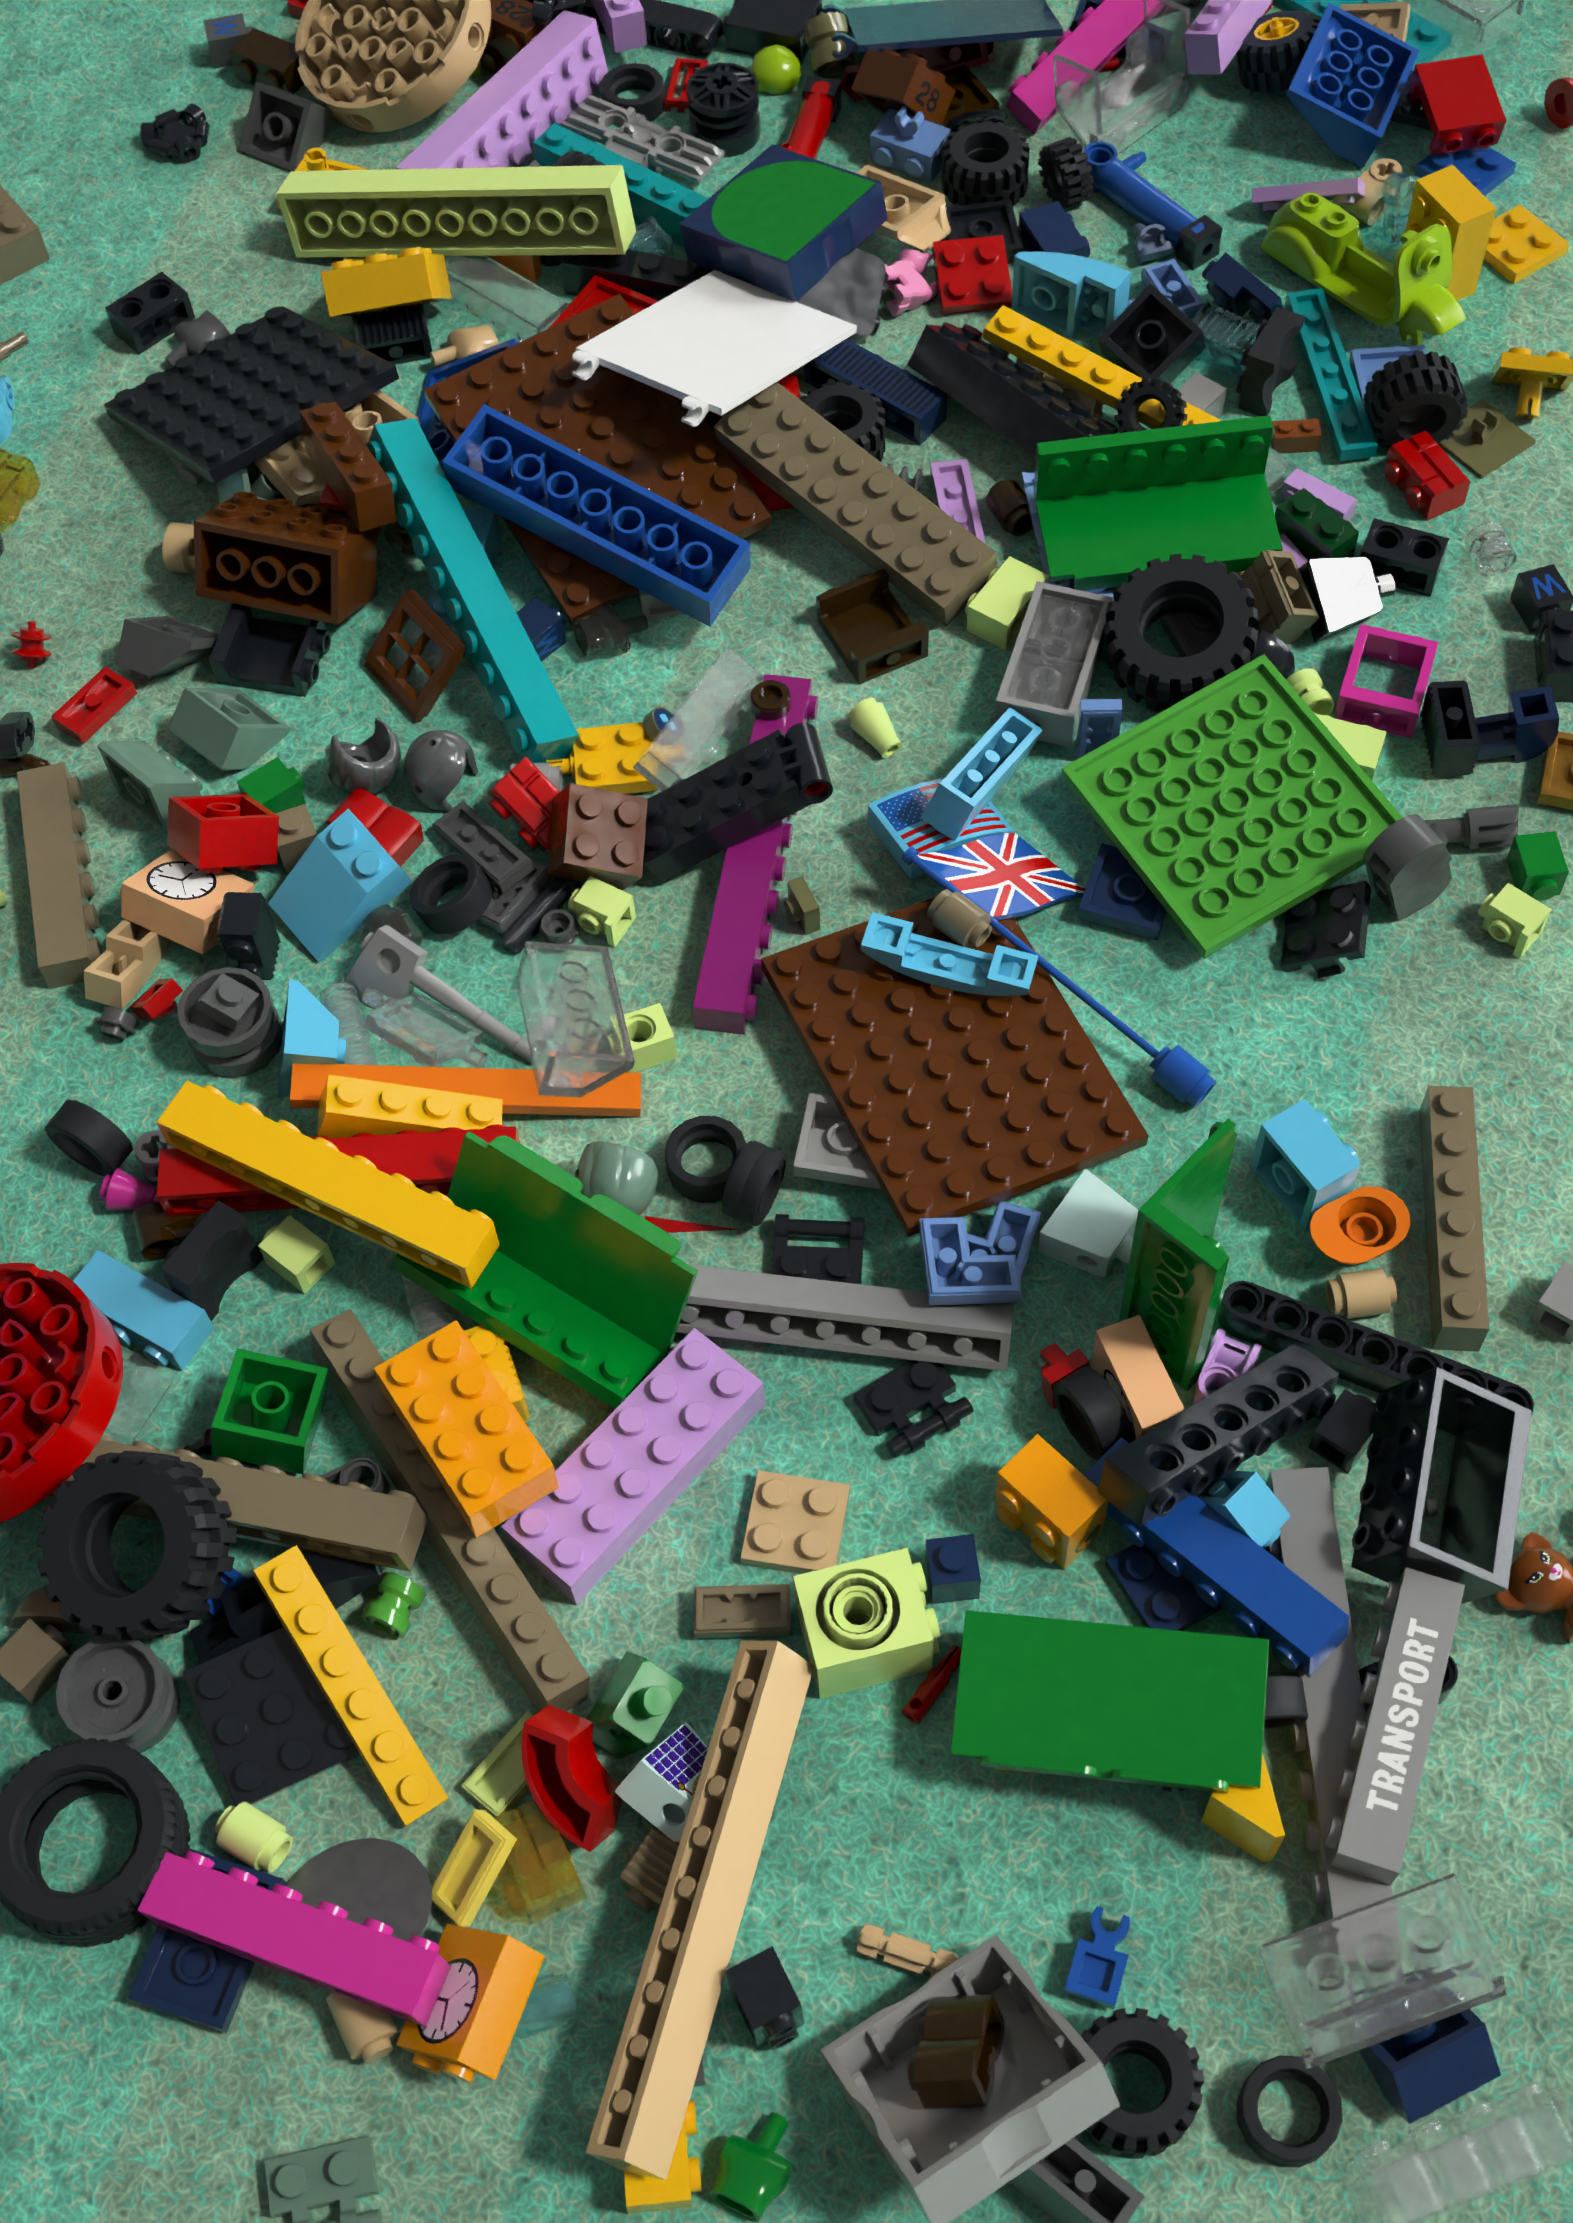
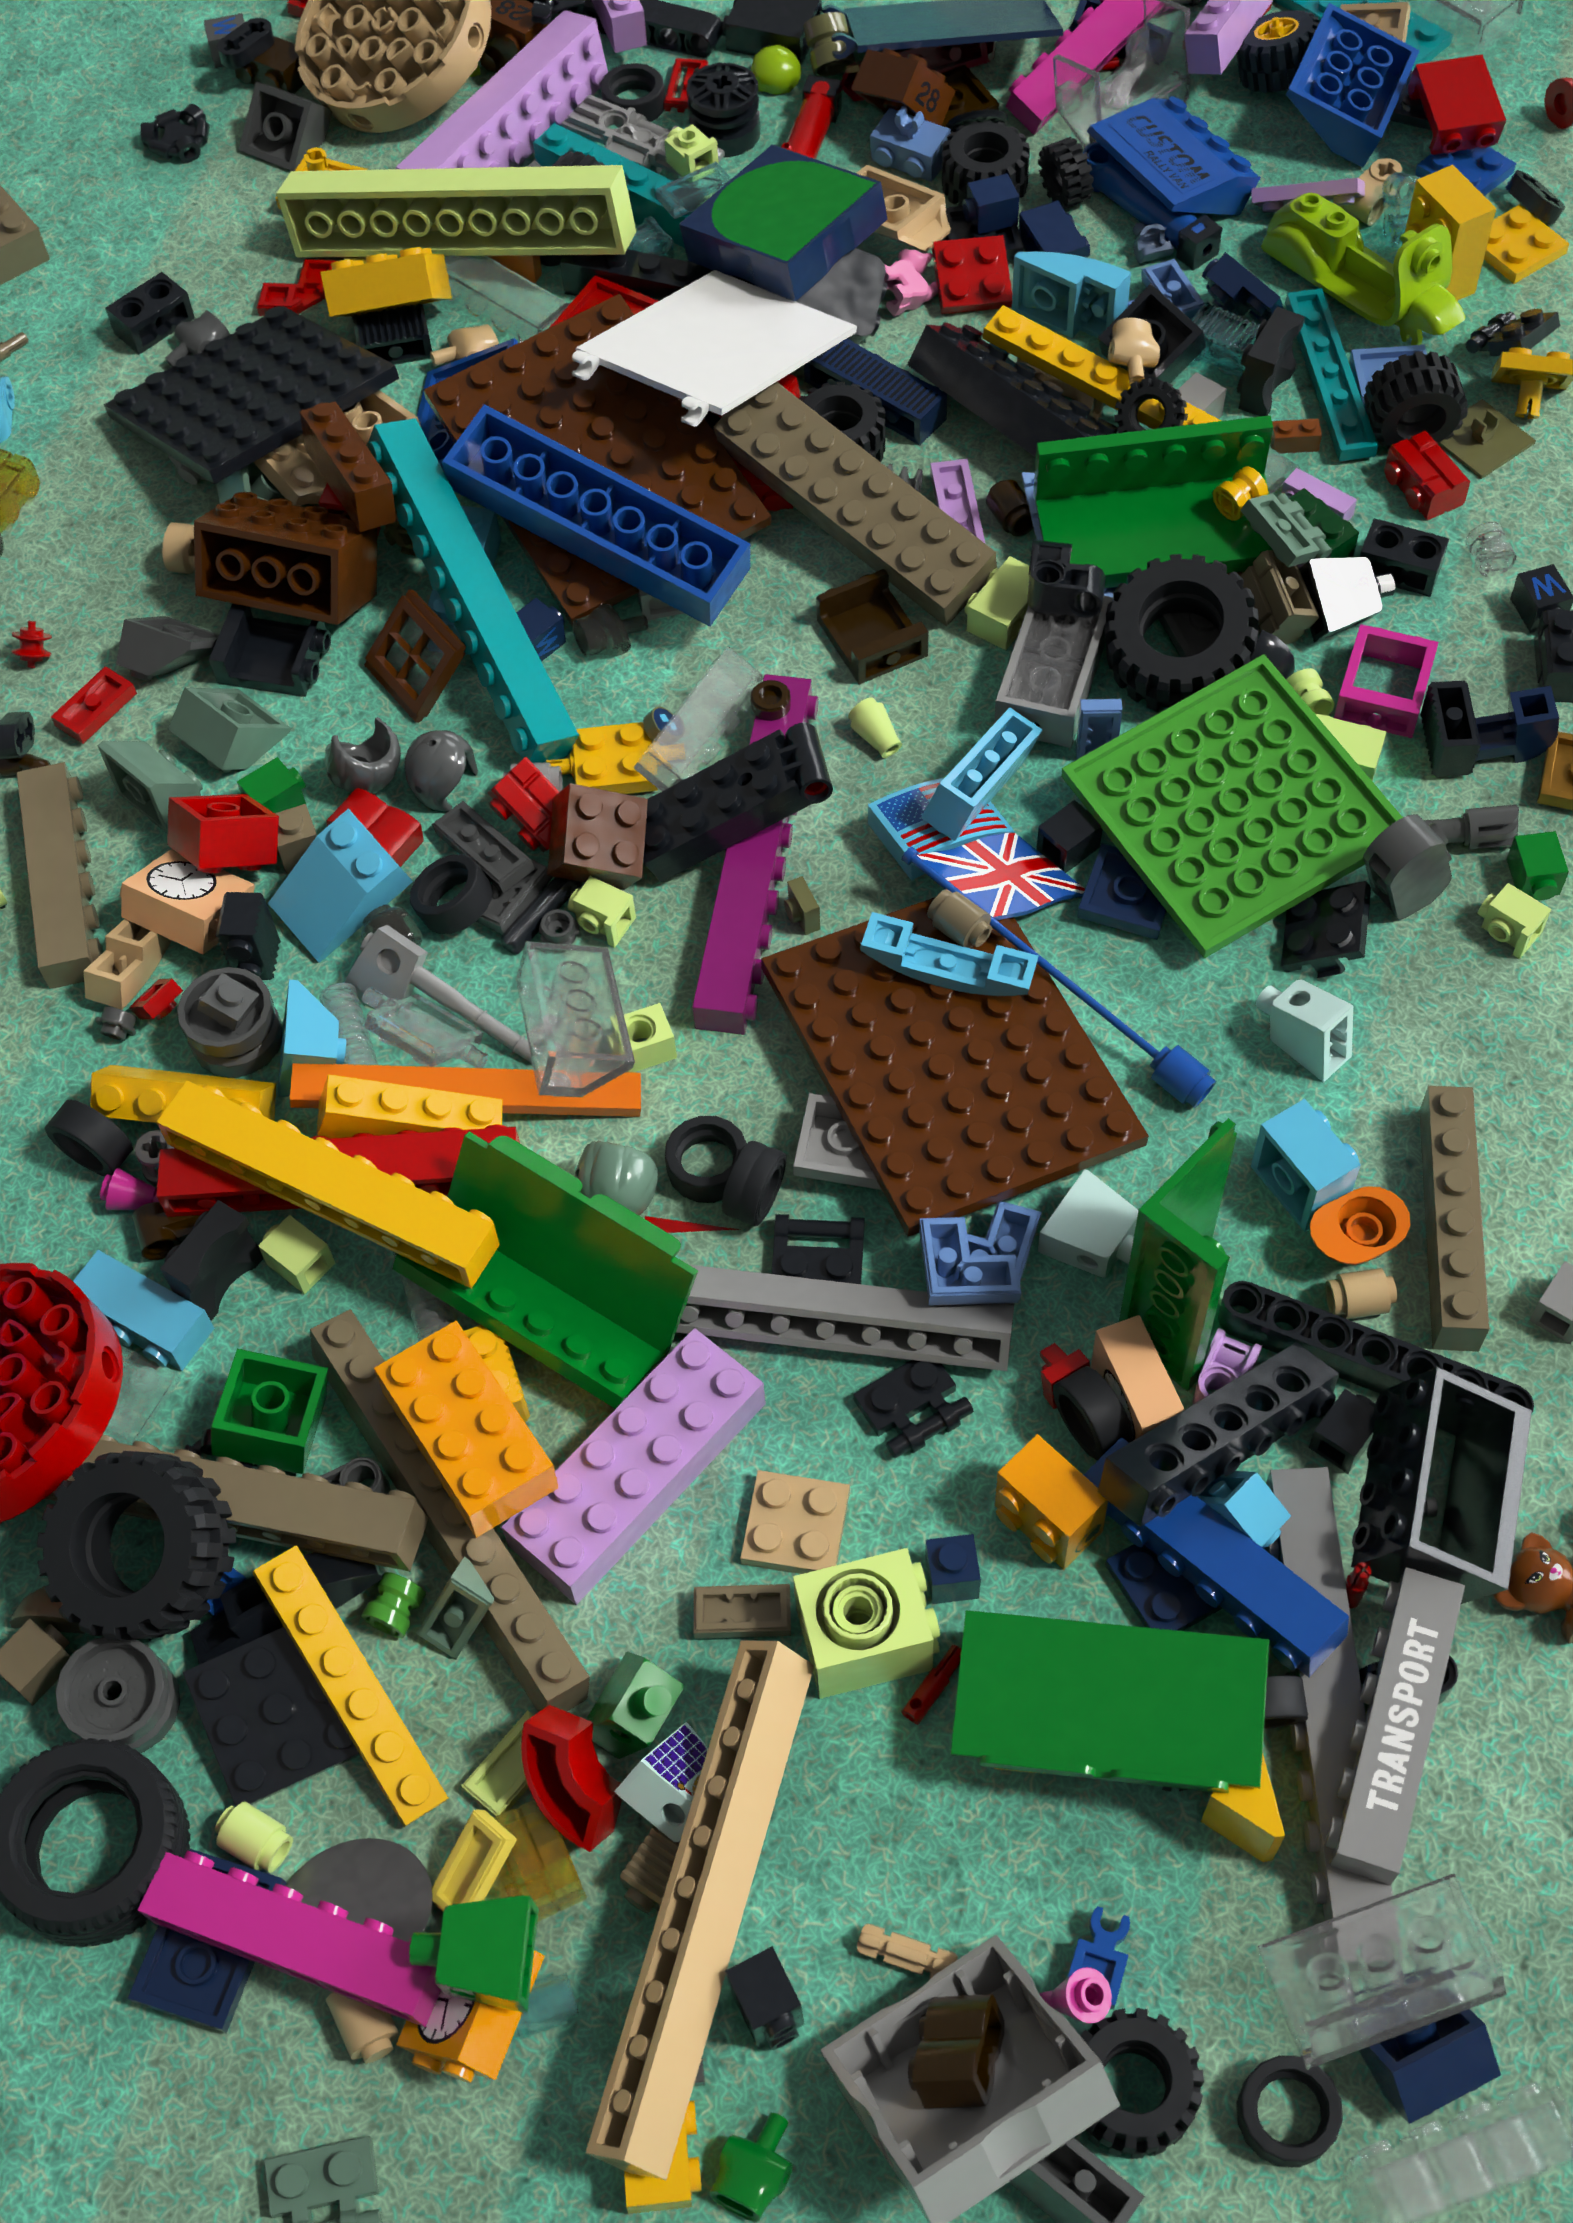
none -> yellow brick [90,1065,277,1123]
none -> black beam [217,18,275,69]
none -> red tile [257,259,338,316]
none -> green torso [409,1895,539,2012]
none -> sand green slope [416,1557,494,1659]
none -> clear light blue tile [656,162,732,219]
none -> yellowish green brick [664,124,719,184]
none -> dark blue brick [963,173,1020,234]
none -> black piece [1027,540,1106,618]
none -> black brick [1036,799,1103,873]
none -> dark pink cone [1039,1967,1112,2023]
none -> blue slope [1087,96,1260,215]
none -> tan piece [1108,318,1160,384]
none -> yellow wheel [1213,466,1268,521]
none -> sand green plate [1240,493,1332,568]
none -> light aqua torso [1256,980,1353,1083]
none -> red piece [1345,1562,1372,1609]
none -> black plate [1466,309,1560,356]
none -> black beam [1505,170,1565,224]

